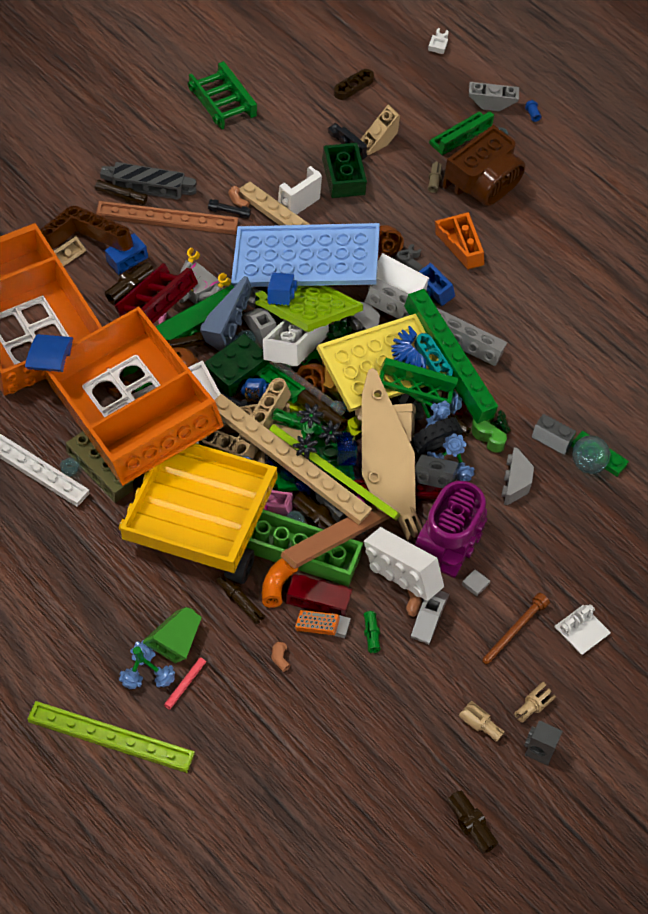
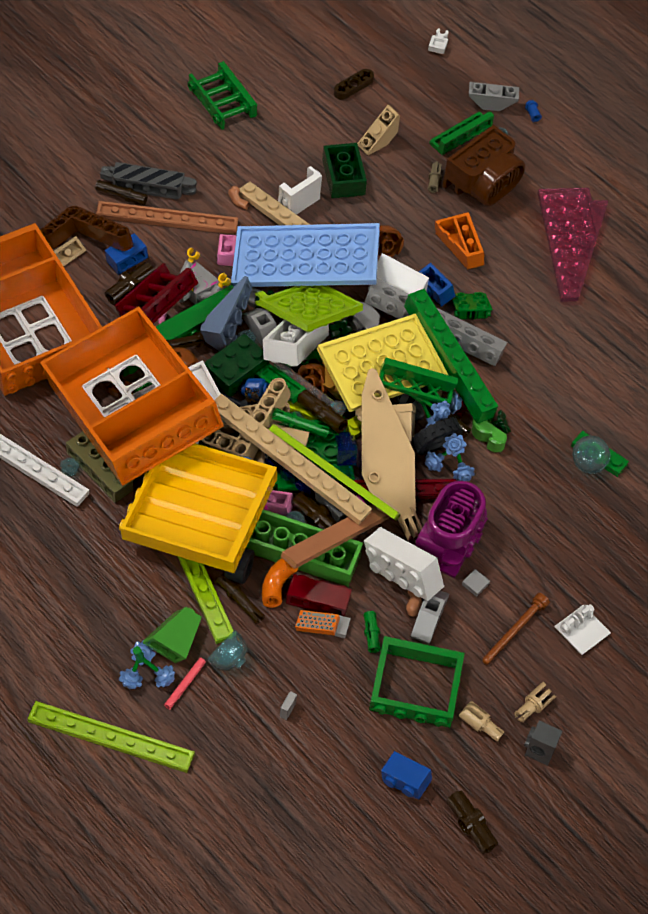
blue slope [25,334,73,372] -> none
black bar [208,199,251,219] -> none
blue brick [268,273,298,306] -> none
nougat arm [271,642,291,672] -> none
black plant [292,403,342,458] -> none
dark green plant [326,326,350,342] -> none
black hinge [328,123,367,160] -> none
blue hair [391,326,426,369] -> none
dark grey bar [396,244,424,272] -> none
teal beam [414,333,453,376] -> none
dark grey brick [415,454,459,488] -> none
light grey slope [501,447,534,505] -> none
dark grey brick [532,414,576,455] -> none
none -> lime tile [178,556,235,644]
none -> clear light blue cylinder [207,630,247,671]
none -> bright pink slope [217,234,236,266]
none -> light grey tile [280,692,297,720]
none -> green window [369,636,465,727]
none -> blue brick [381,751,432,800]
none -> green hinge [452,292,492,319]
none -> clear pink wing [538,188,608,302]

